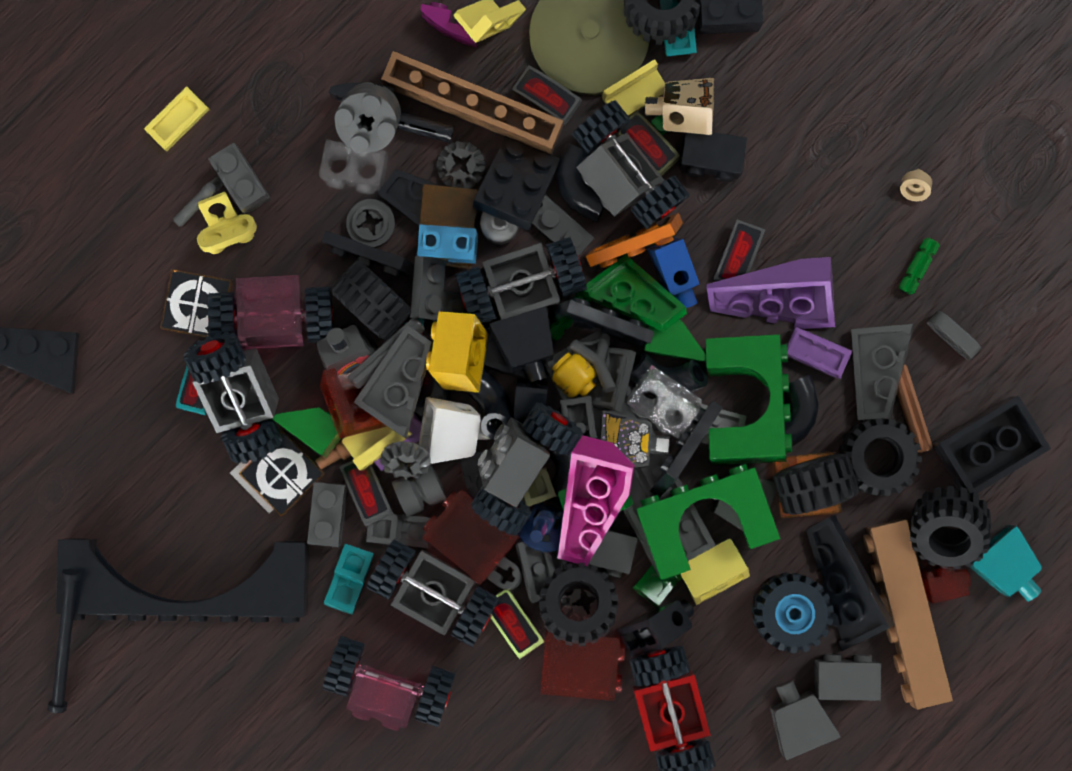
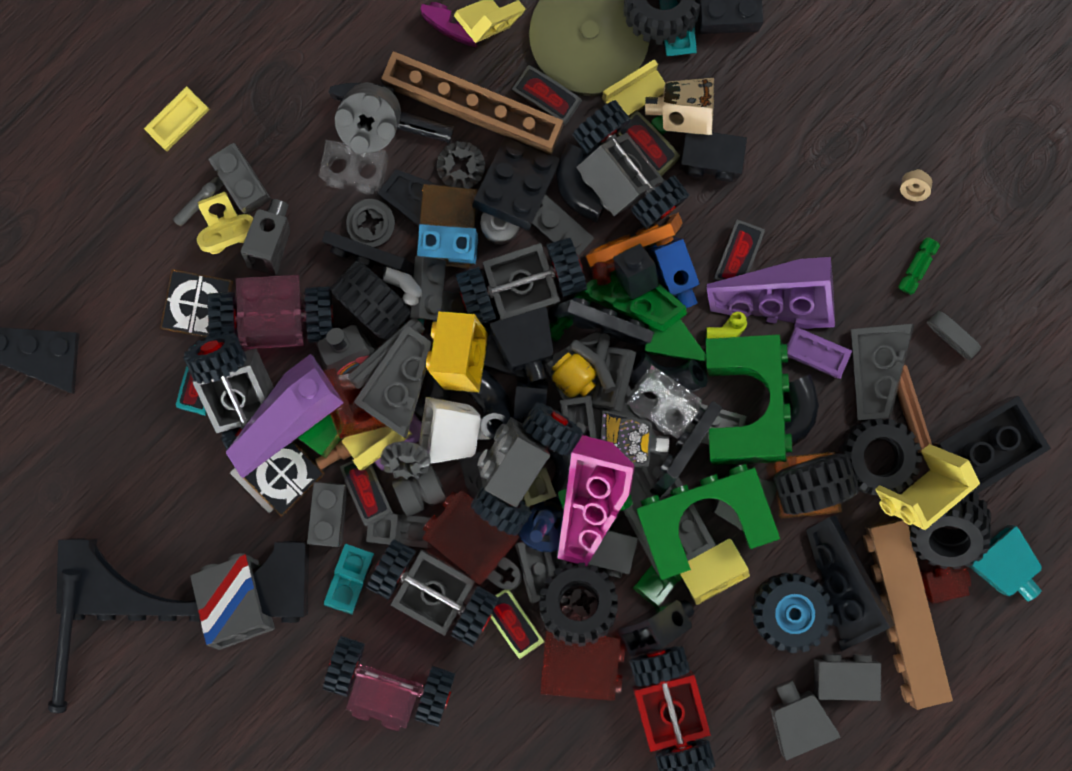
none -> panel [190,553,275,650]
none -> medium lavender wedge [226,354,344,478]
none -> dark grey torso [241,199,290,276]
none -> light grey arm [382,267,422,306]
none -> clear red hand [592,262,615,286]
none -> black brick [613,244,659,300]
none -> neon yellow arm [706,311,747,339]
none -> light yellow panel [875,444,980,530]

